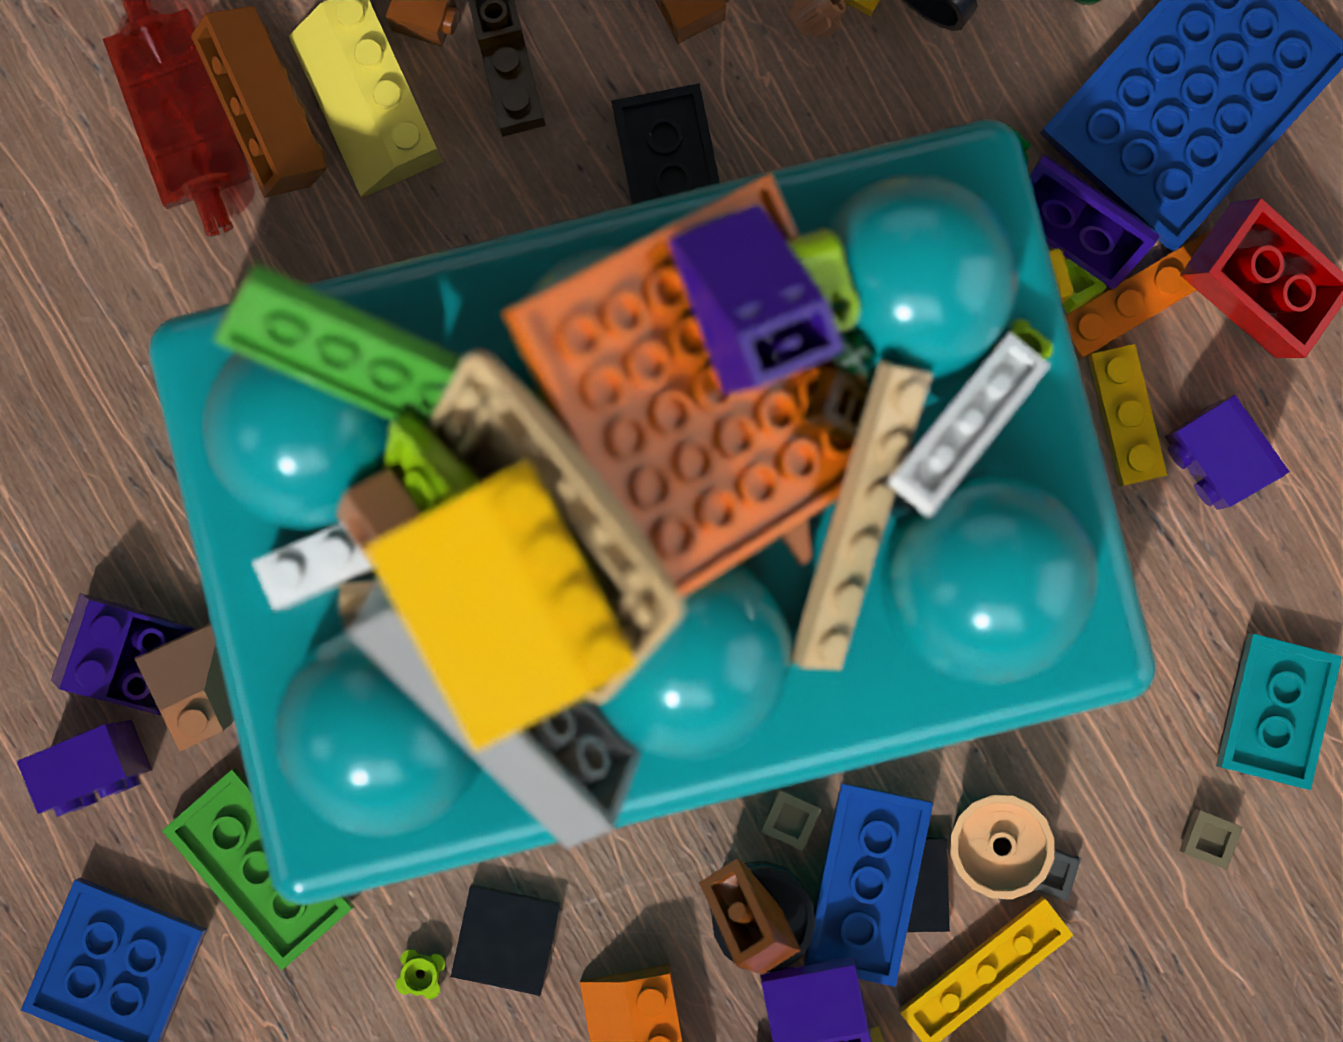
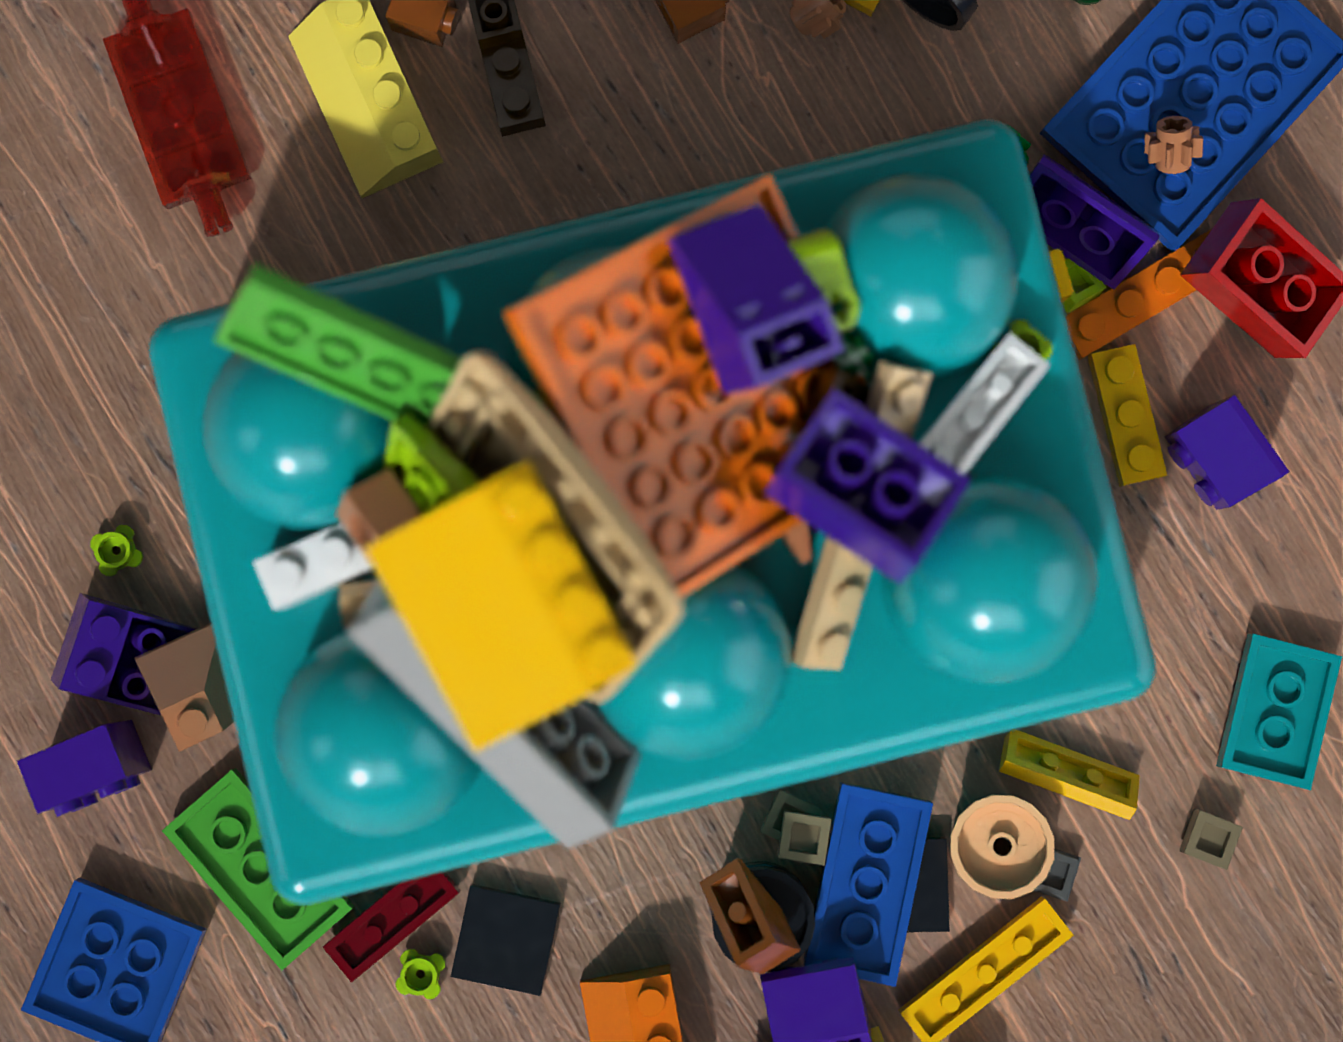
dark orange brick [191,5,327,198] -> none
black plate [611,83,720,205] -> none
none -> lime plate [90,525,143,577]
none -> dark red plate [323,871,461,983]
none -> dark purple slope [764,389,972,584]
none -> dark tan plate [777,810,831,866]
none -> yellow plate [999,729,1140,820]
none -> nougat gear [1145,116,1204,174]

